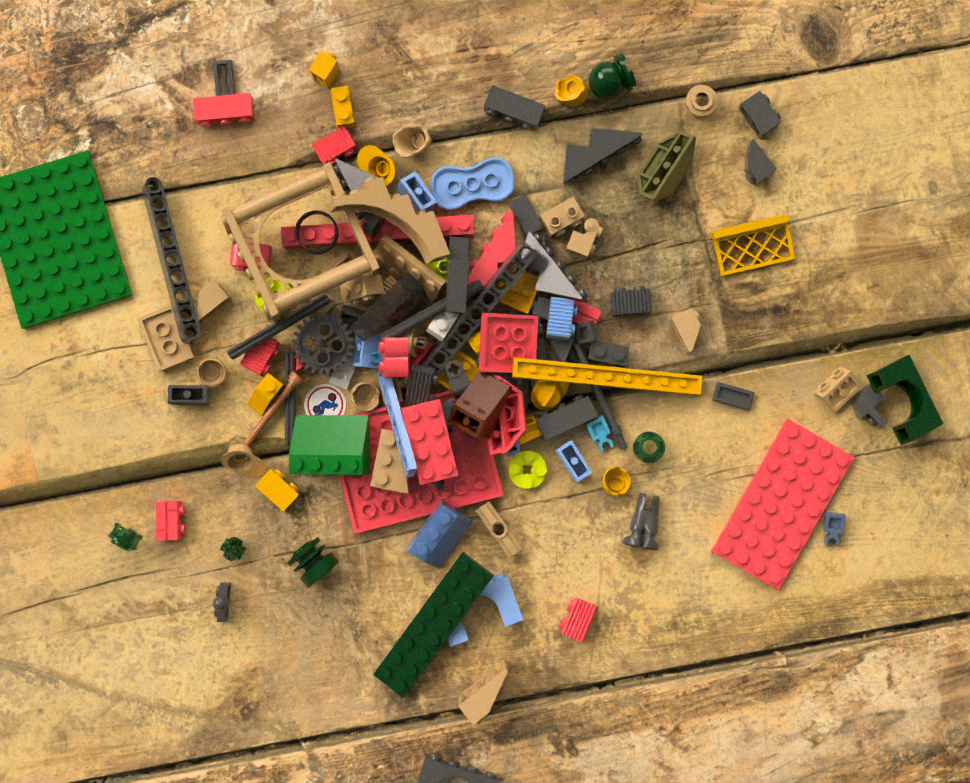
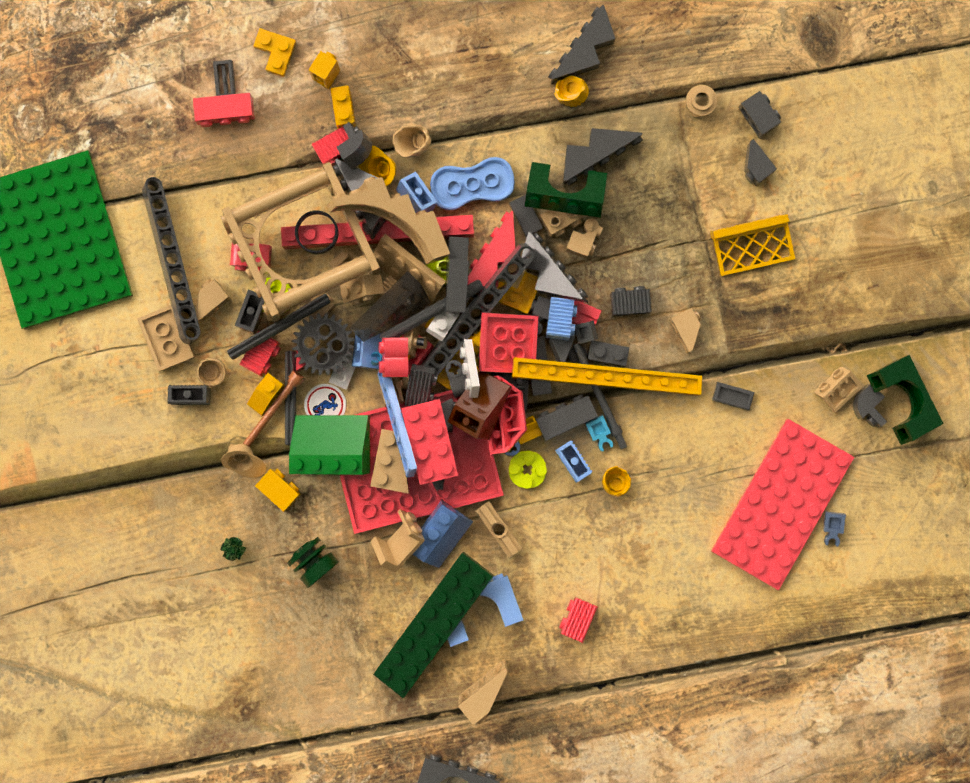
clear green piece [108,523,143,551] -> none
coral brick [156,501,186,541] -> none
dark grey plate [213,582,231,622] -> none
dark grey piece [339,305,368,327] -> none
tan hair [351,381,380,412] -> none
dark grey brick [484,85,545,131] -> none
yellow piece [531,380,569,411] -> none
dark green tile [588,53,637,100] -> none
dark grey piece [622,493,660,551] -> none
clear green piece [633,431,665,463] -> none
olive wedge [637,130,696,202] -> none
none -> dark grey slope [235,289,265,334]
none -> yellow plate [254,28,296,77]
none -> dark grey brick [337,122,372,170]
none -> tan panel [371,509,425,573]
none -> white plate [460,339,480,398]
none -> dark green arch [525,162,607,218]
none -> dark grey slope [548,5,616,84]

